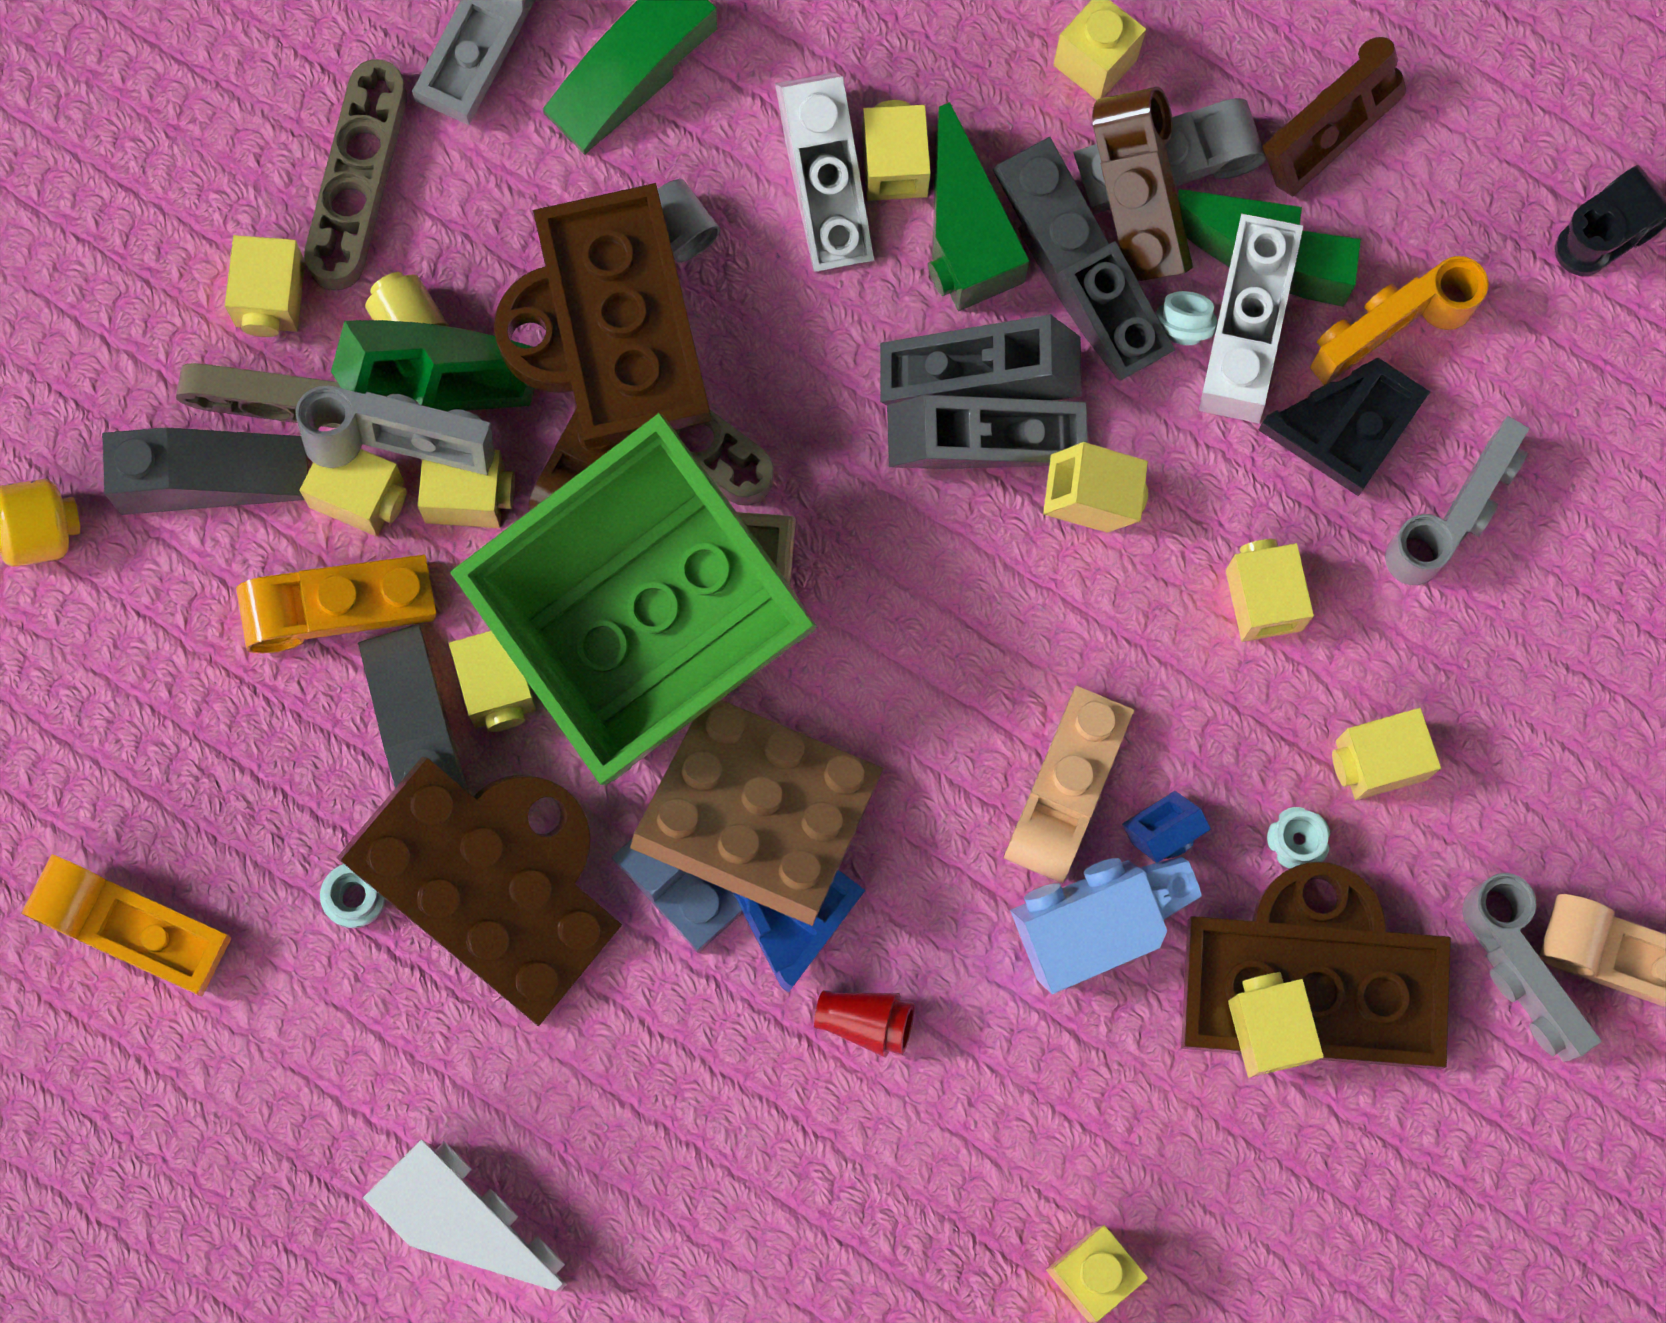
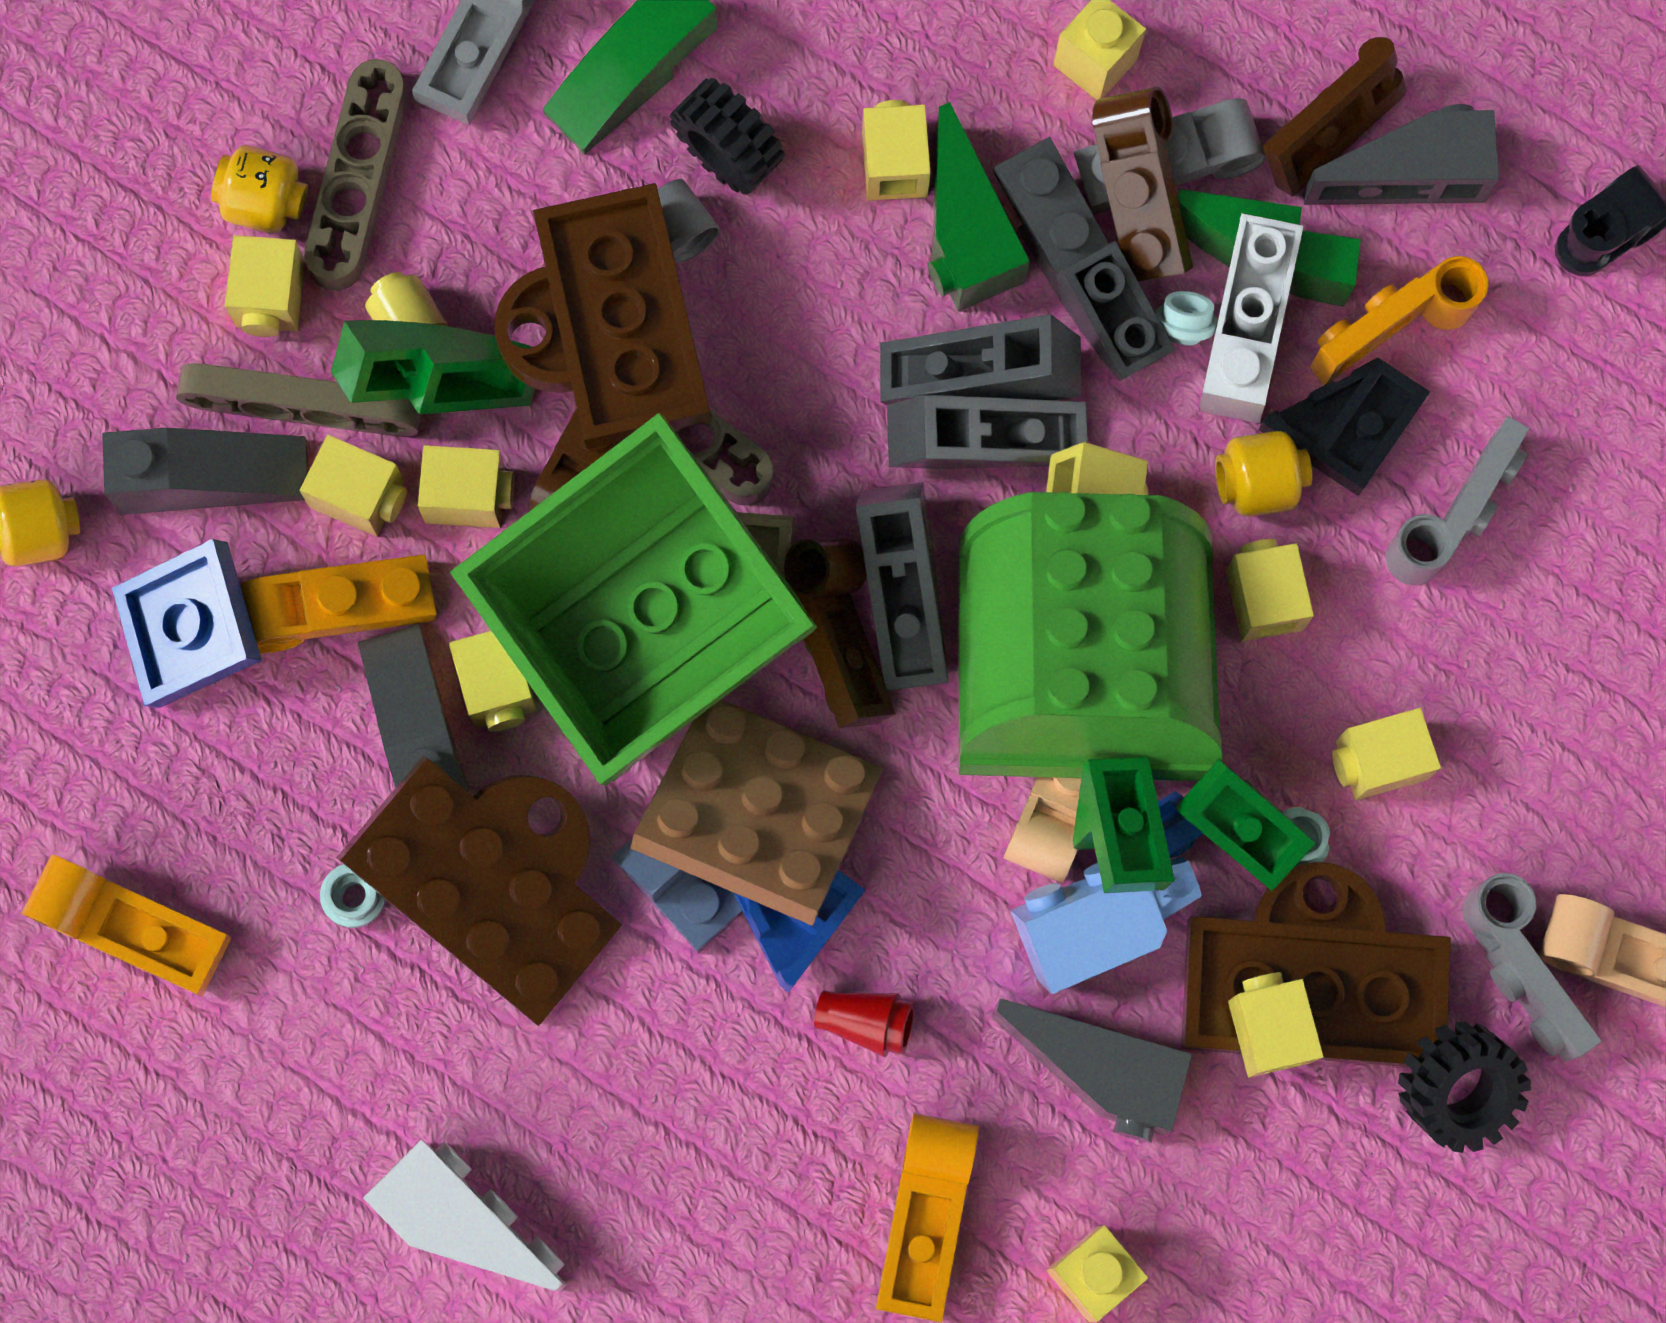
light grey plate [296,386,495,475] -> none
white slope [775,72,874,272] -> none
none -> plate [112,539,262,708]
none -> yellow head [211,145,308,234]
none -> black tyre [670,78,785,195]
none -> reddish brown plate [784,538,896,728]
none -> dark grey slope [856,482,949,691]
none -> light orange plate [875,1112,979,1323]
none -> bright green container [958,492,1223,781]
none -> dark grey slope [992,998,1192,1143]
none -> green slope [1073,757,1175,894]
none -> green slope [1175,759,1316,891]
none -> yellow head [1215,431,1312,517]
none -> dark grey slope [1303,104,1499,205]
none -> black tyre [1398,1021,1531,1153]

